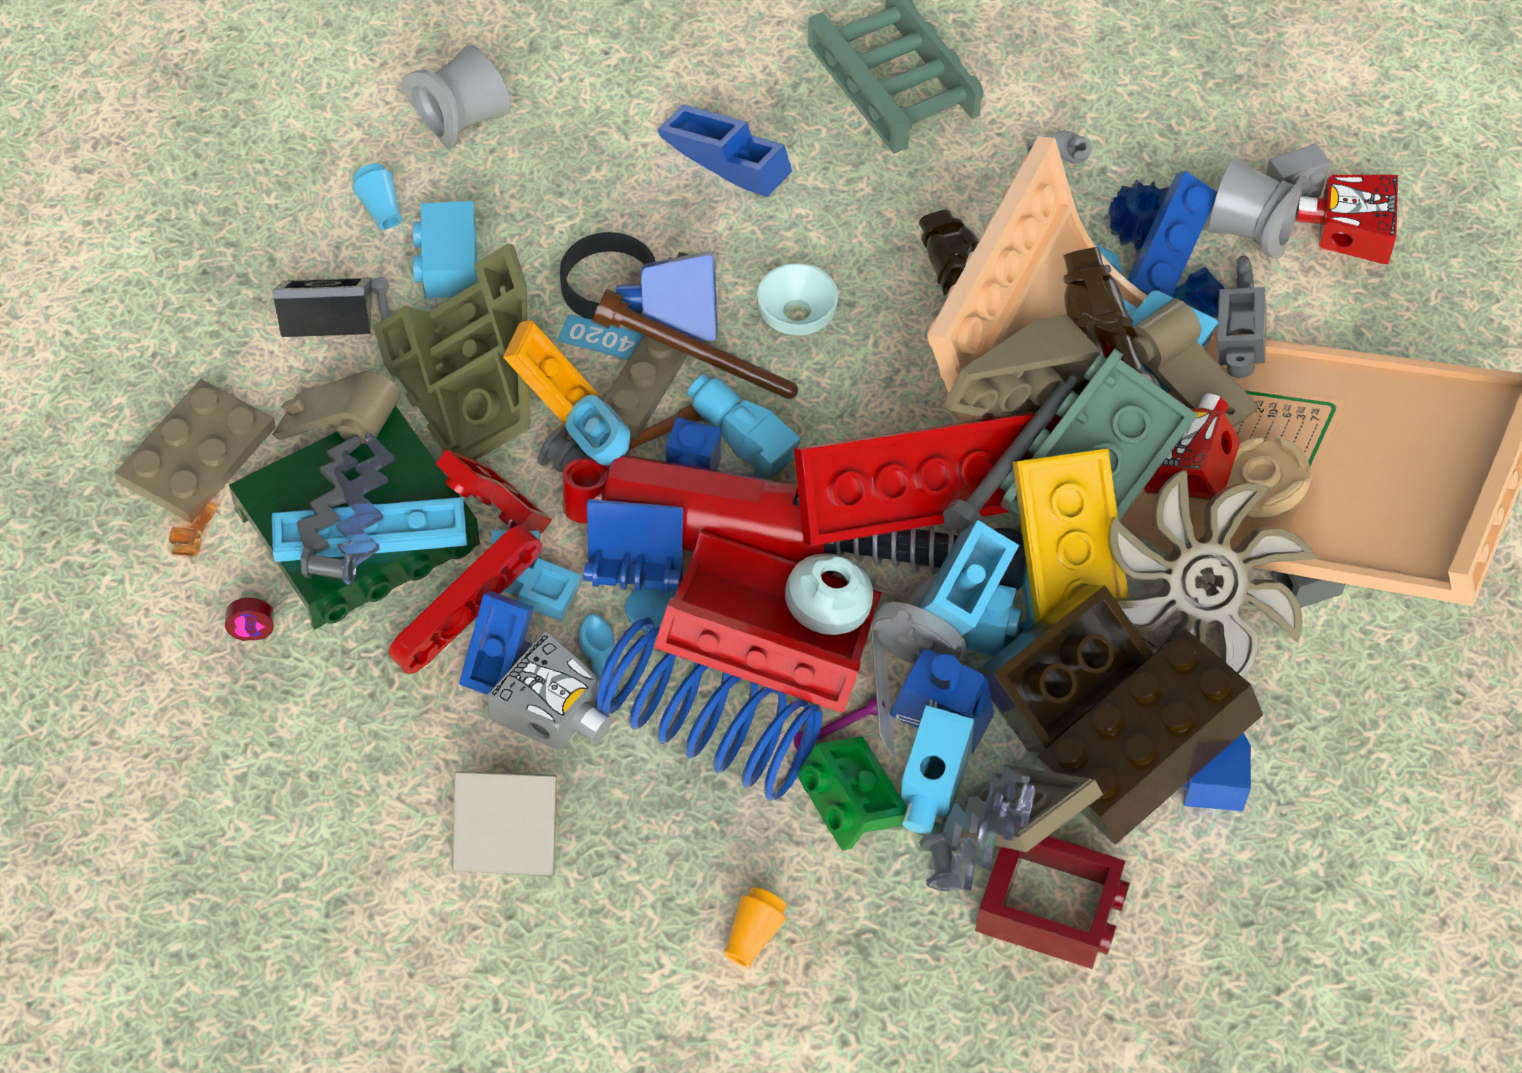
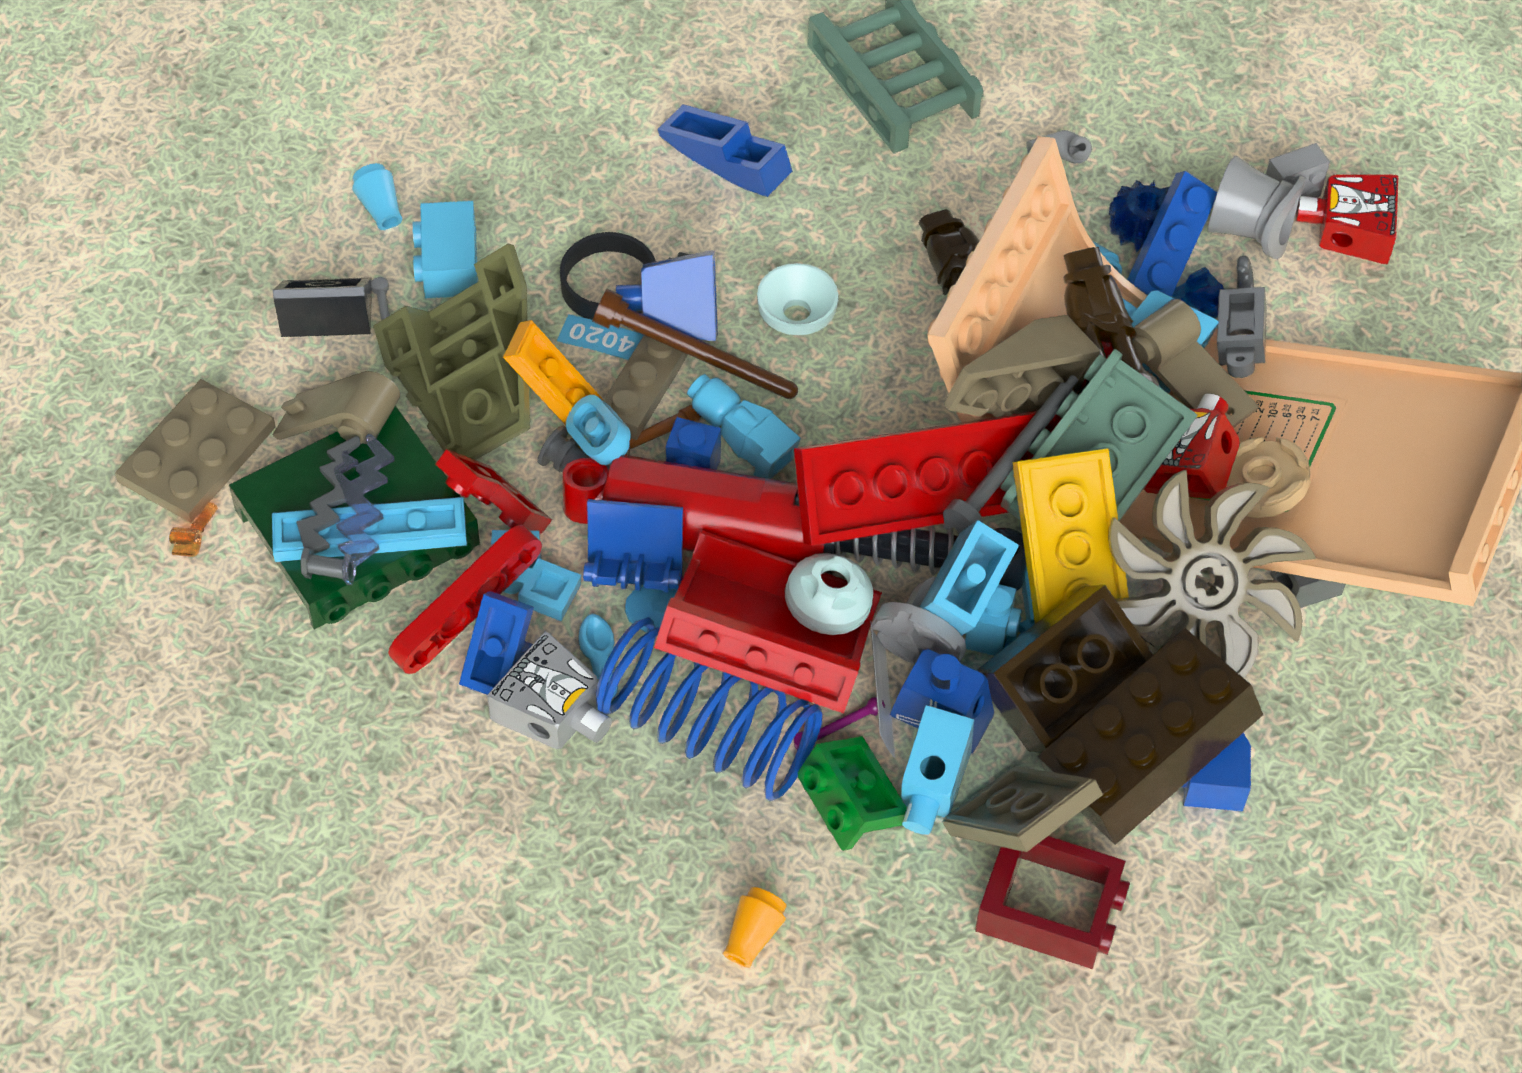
dark red tile [225,598,274,641] -> none
light grey hat [402,45,511,149] -> none
piece [452,771,557,876] -> none
piece [919,765,1035,891] -> none

